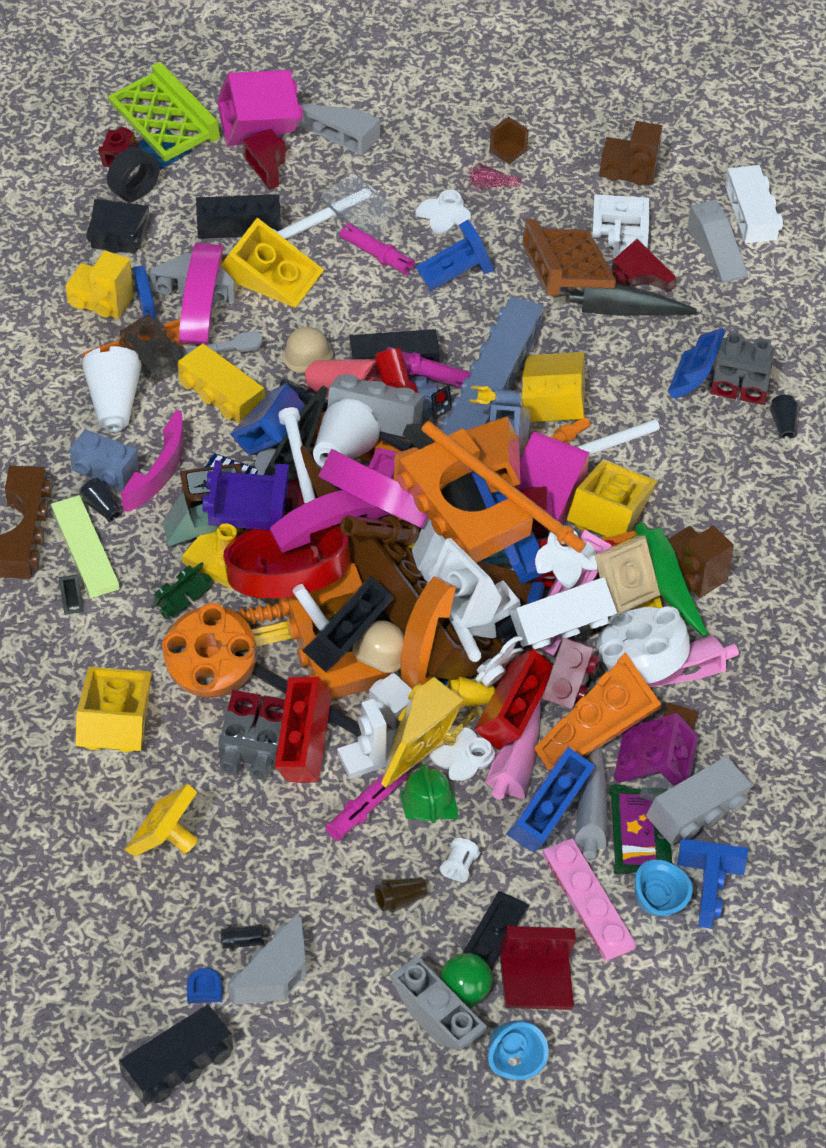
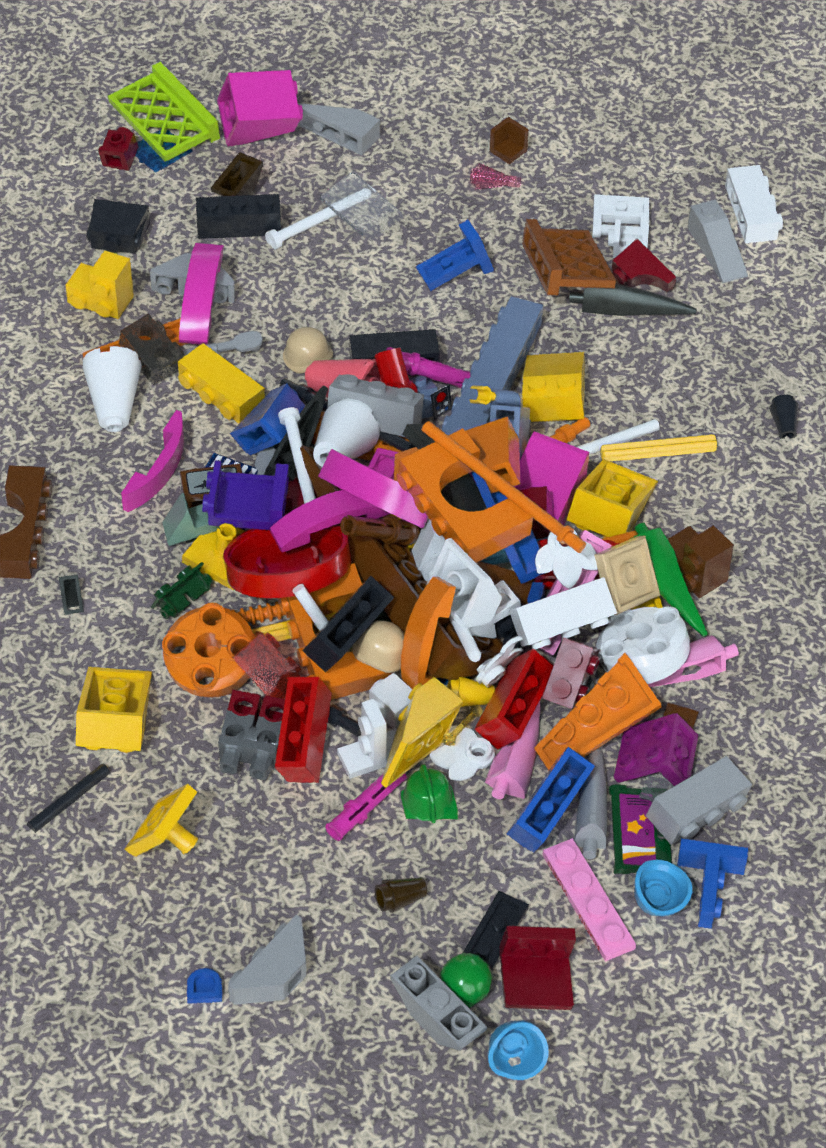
yellowish green tile [51,495,120,598] -> none
sand blue brick [69,429,139,491] -> none
black cone [80,478,123,522] -> none
black tyre [107,147,160,202] -> none
black brick [119,1004,233,1106] -> none
blue tile [133,265,156,325] -> none
black pin [220,924,264,952] -> none
yellow slope [221,218,324,308] -> none
dark red arch [243,129,287,190] -> none
dark pink pin [340,222,415,275] -> none
white plate [416,190,471,234] -> none
white bush [440,838,480,883] -> none
reddish brown brick [599,121,663,185] -> none
blue slope [668,328,726,399] -> none
dark grey hips [710,332,775,405] -> none
none -> black bar [27,763,110,833]
none -> dark brown slope [211,152,263,196]
none -> clear red bracket [231,631,302,699]
none -> yellow axle [600,434,717,462]

